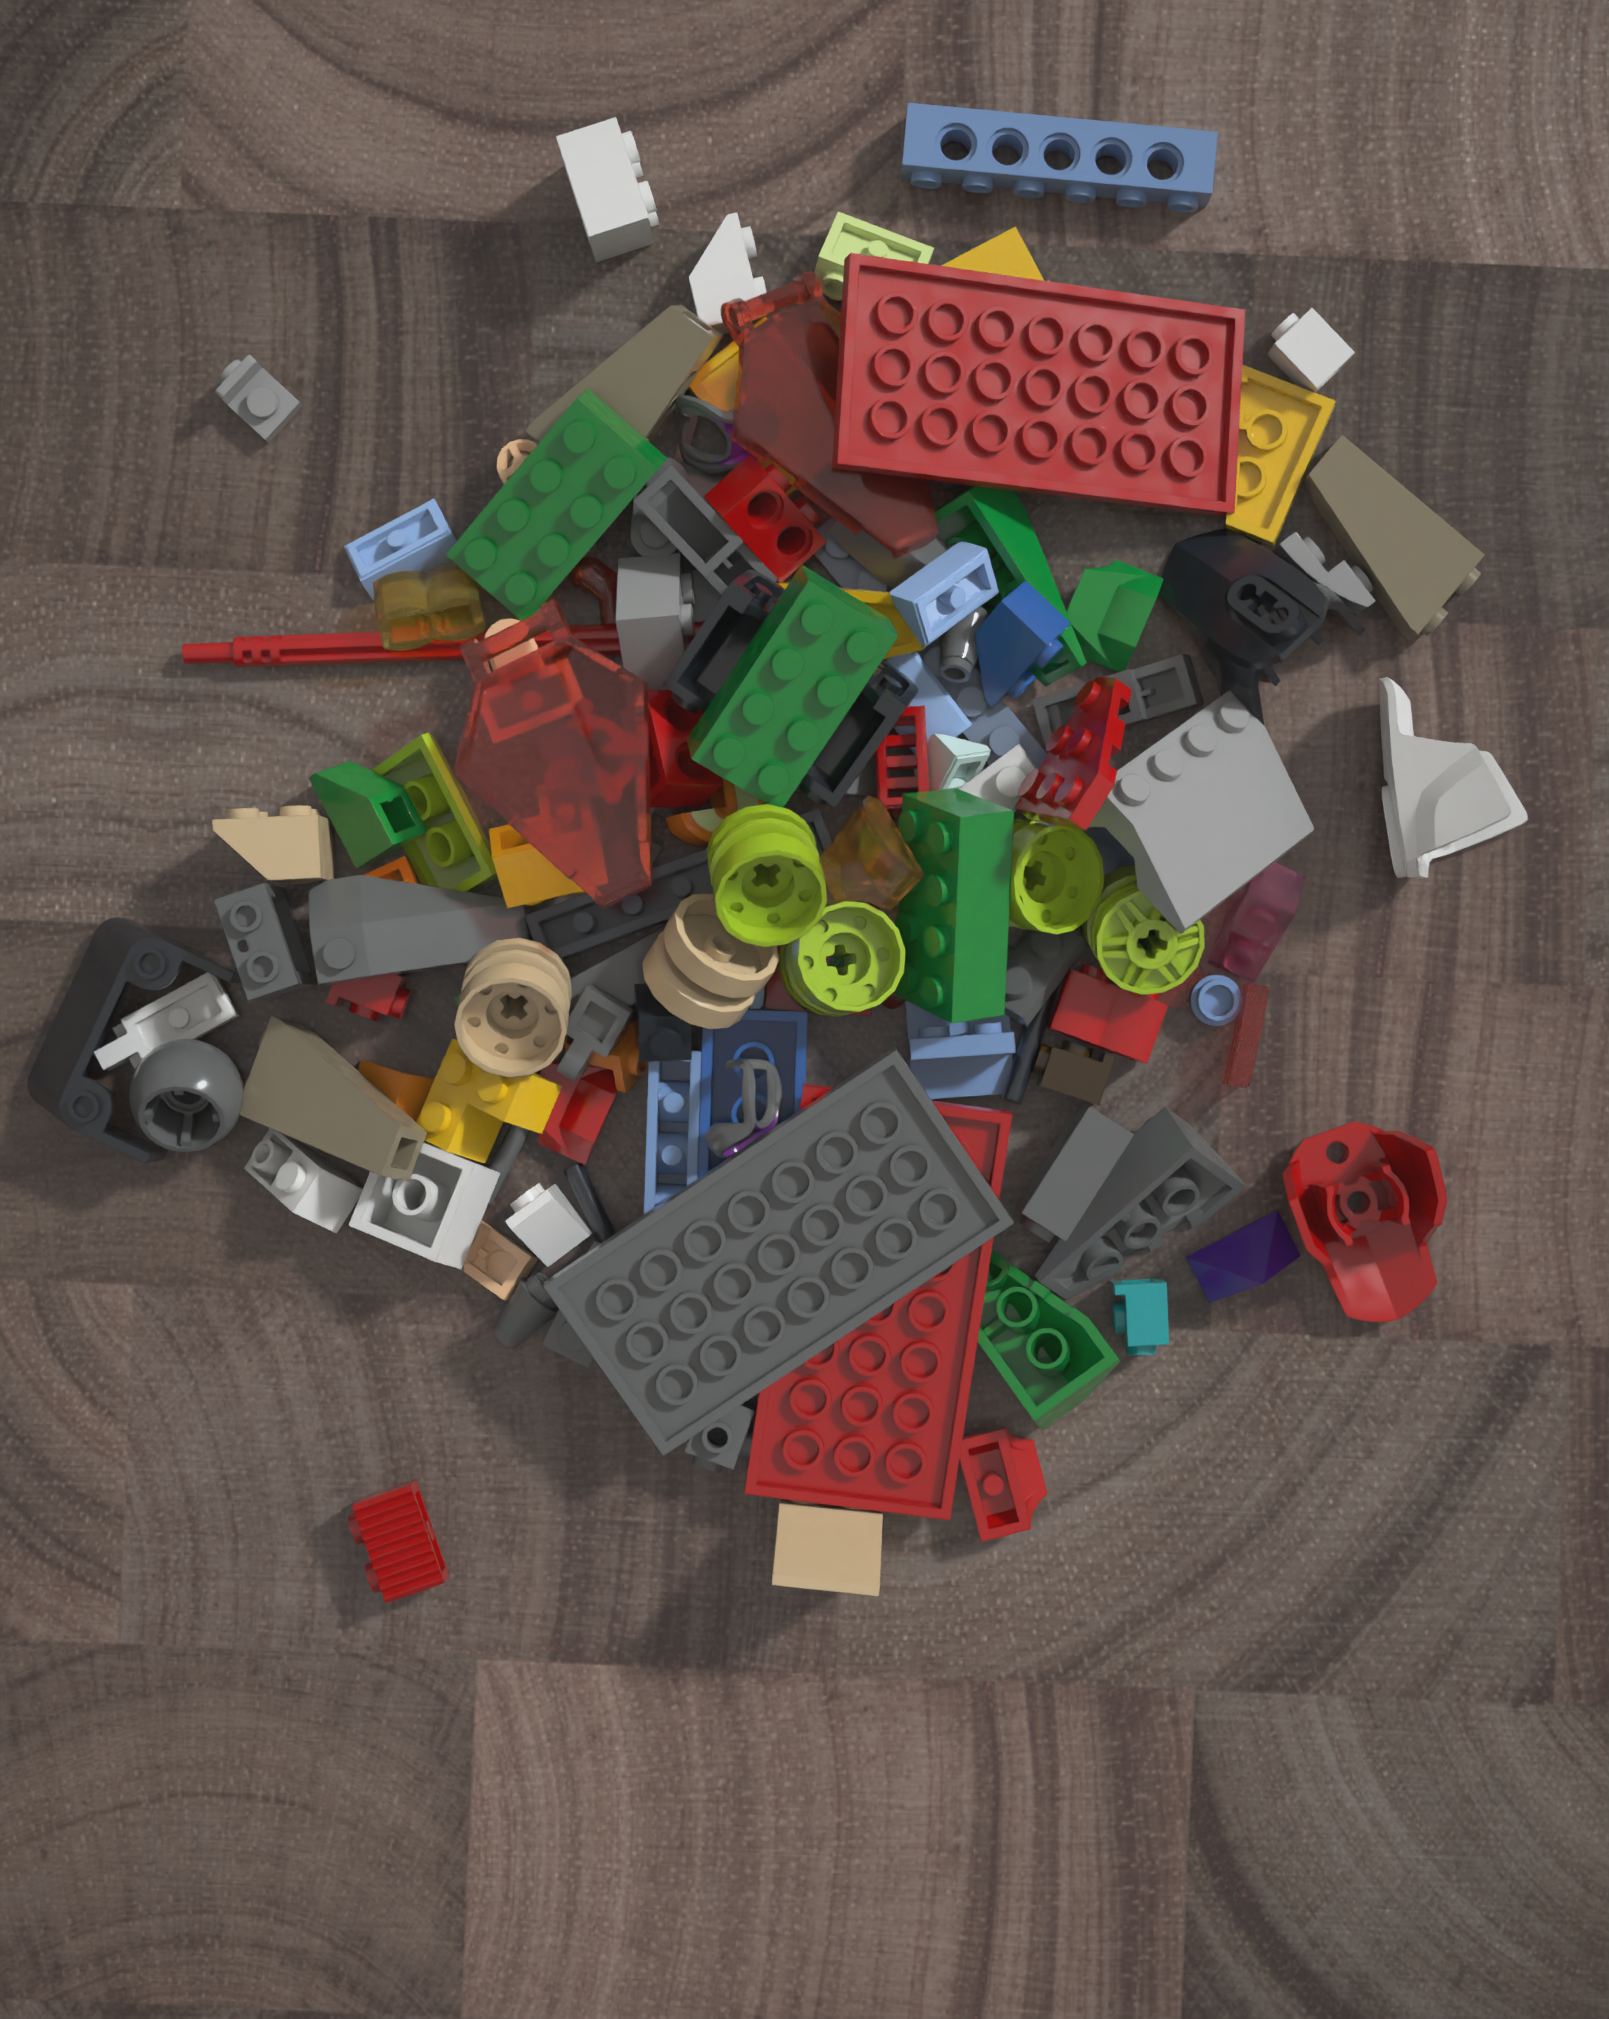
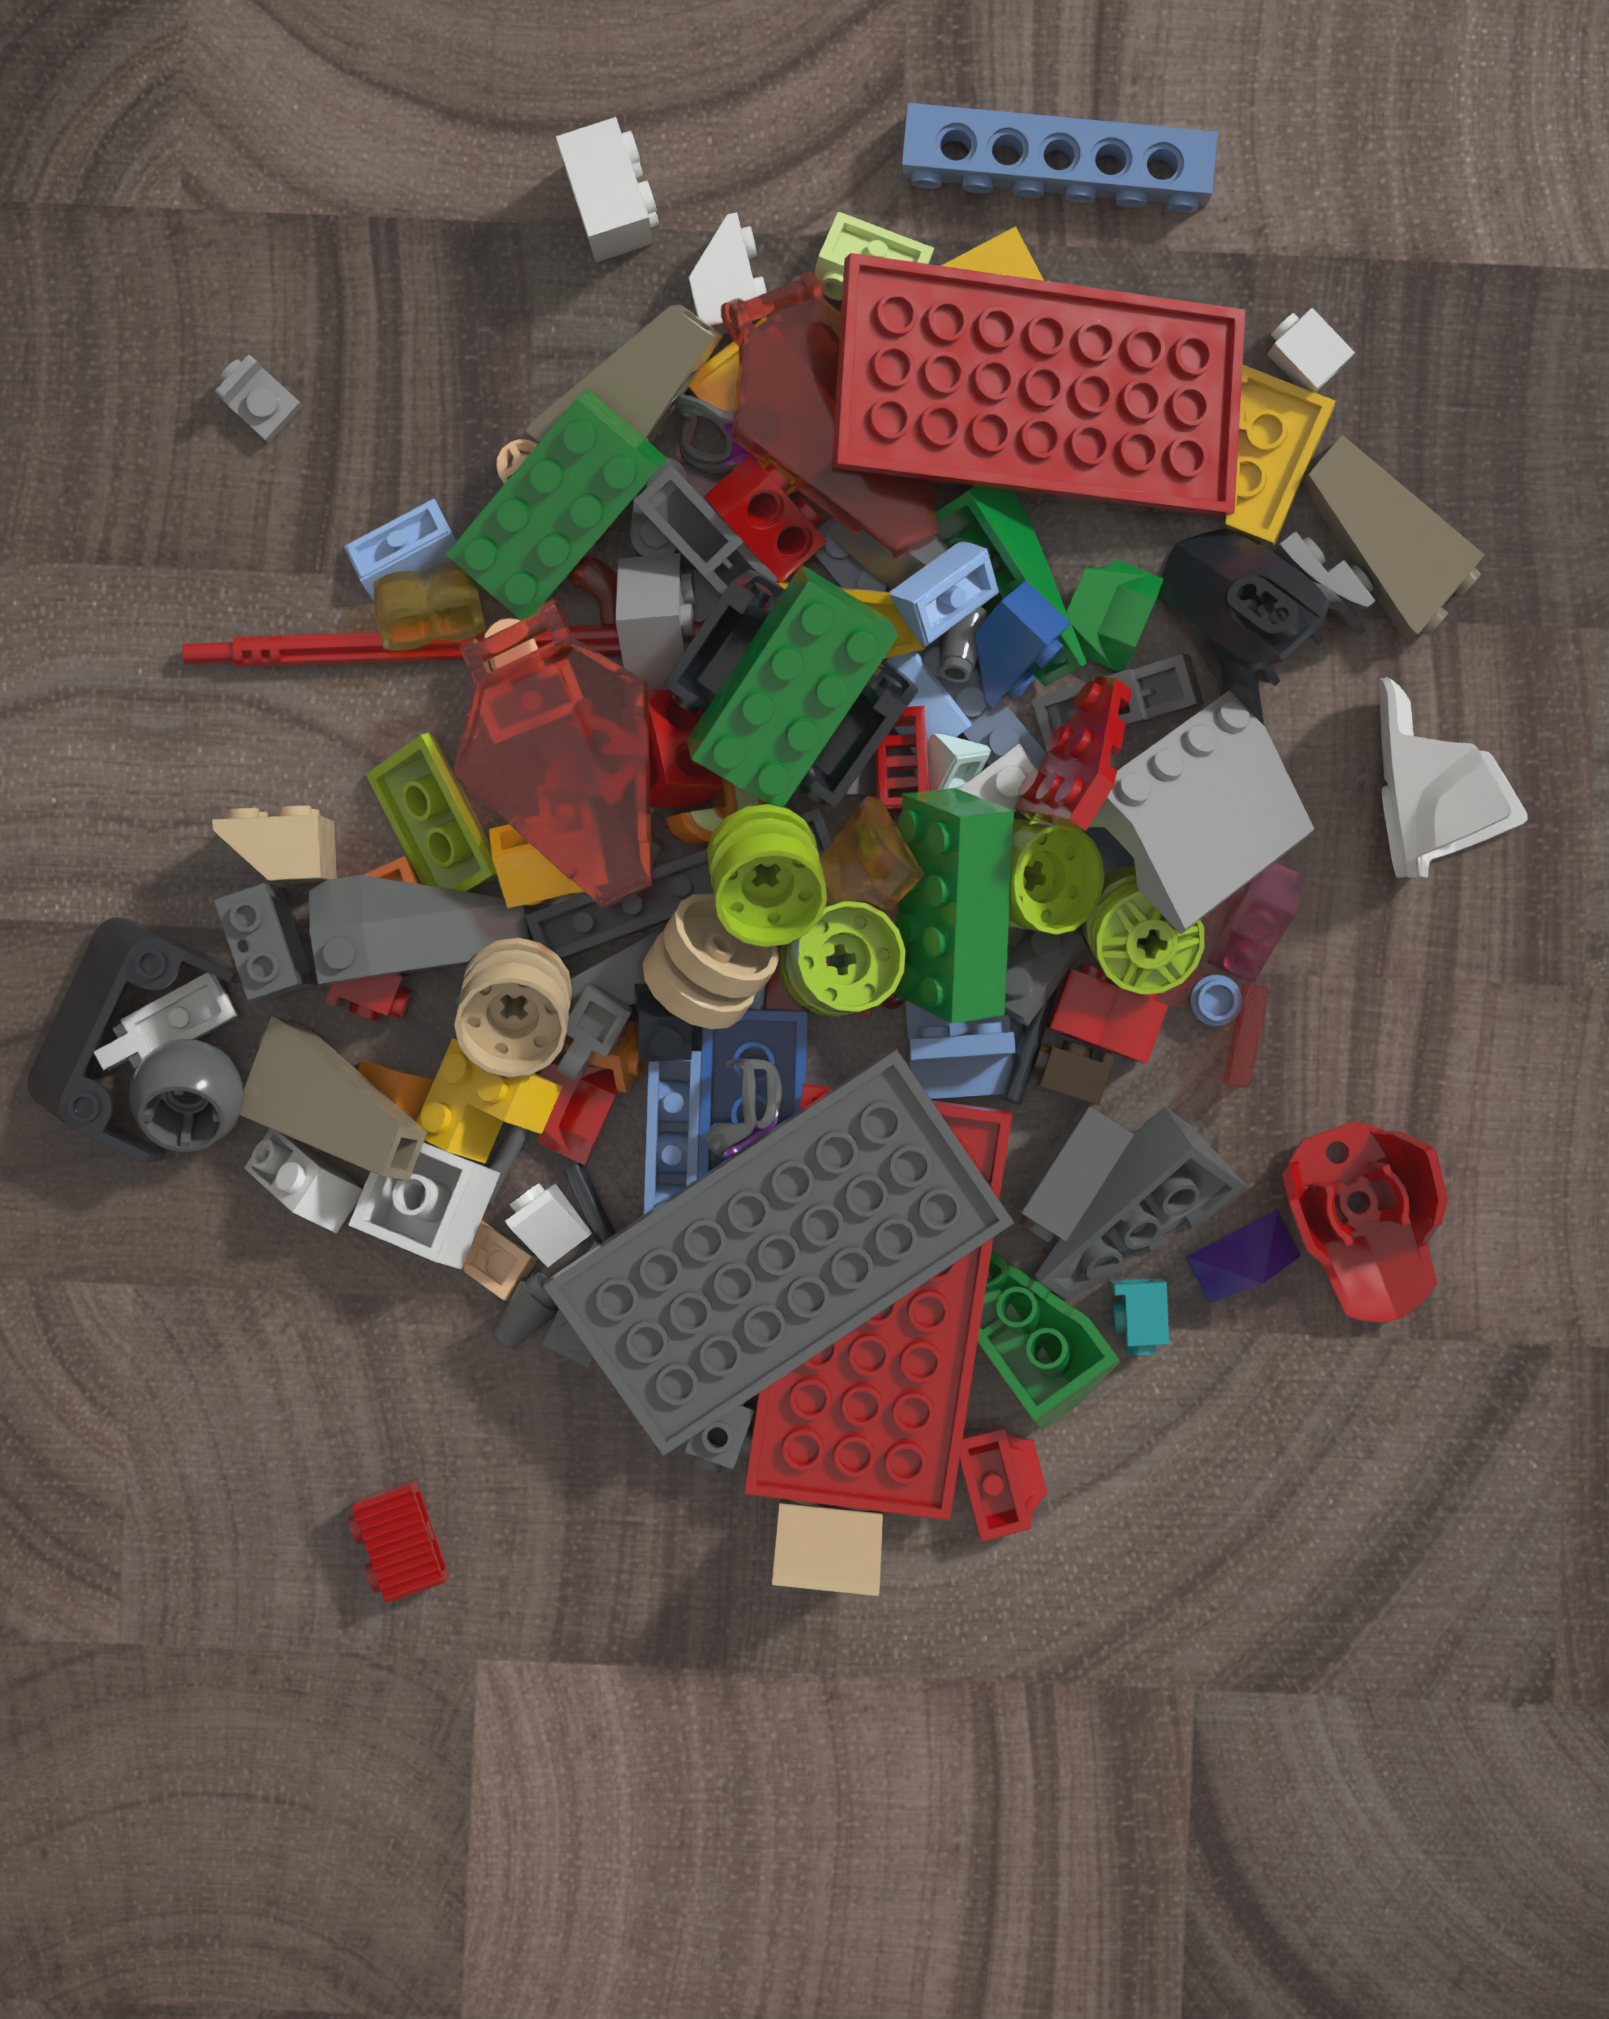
green slope [308,761,428,869] -> none

